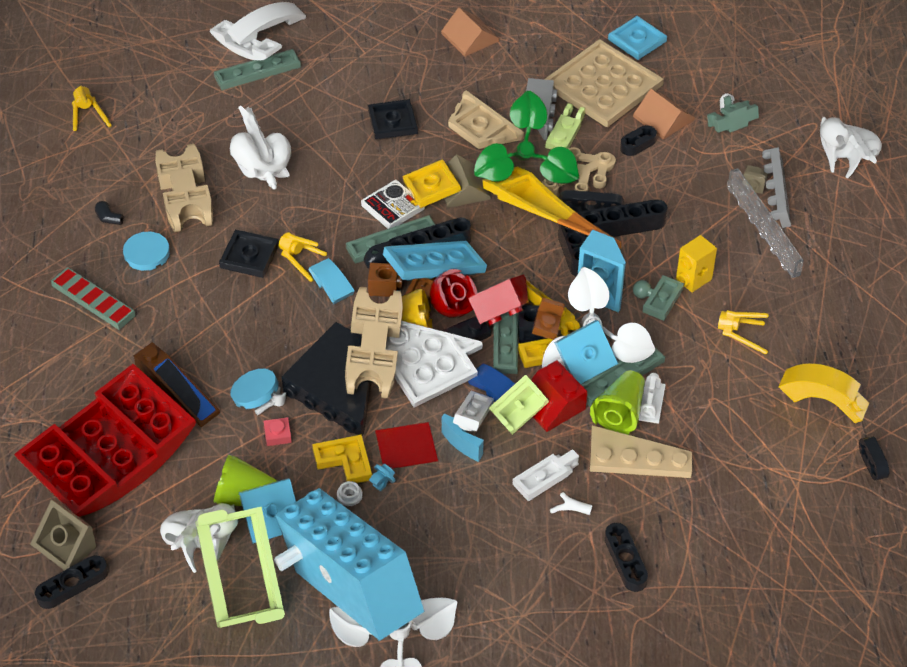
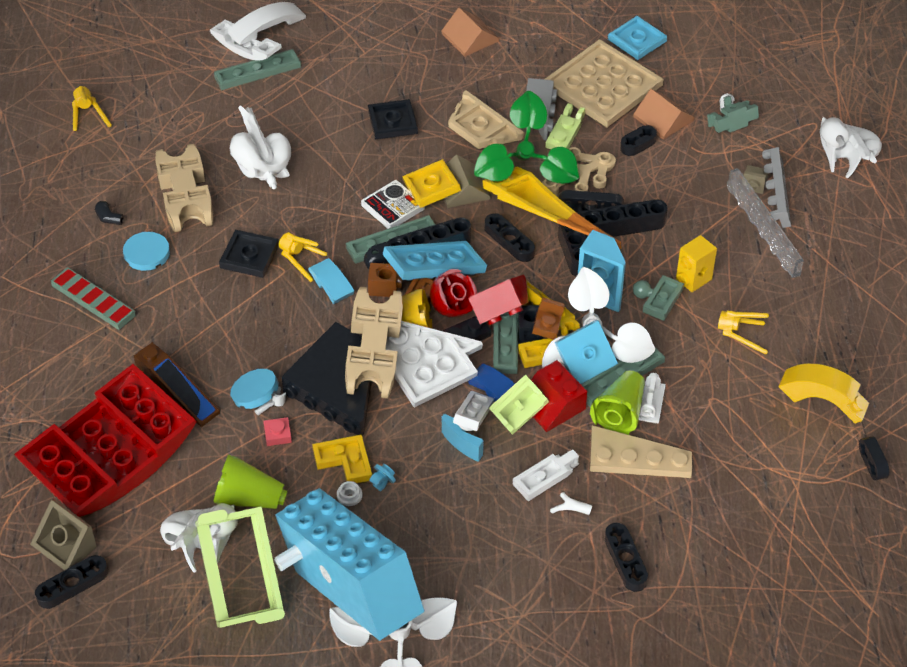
medium azure plate [239,478,296,543] -> none
red sticker [375,422,438,469] -> none
none -> black beam [484,213,535,262]

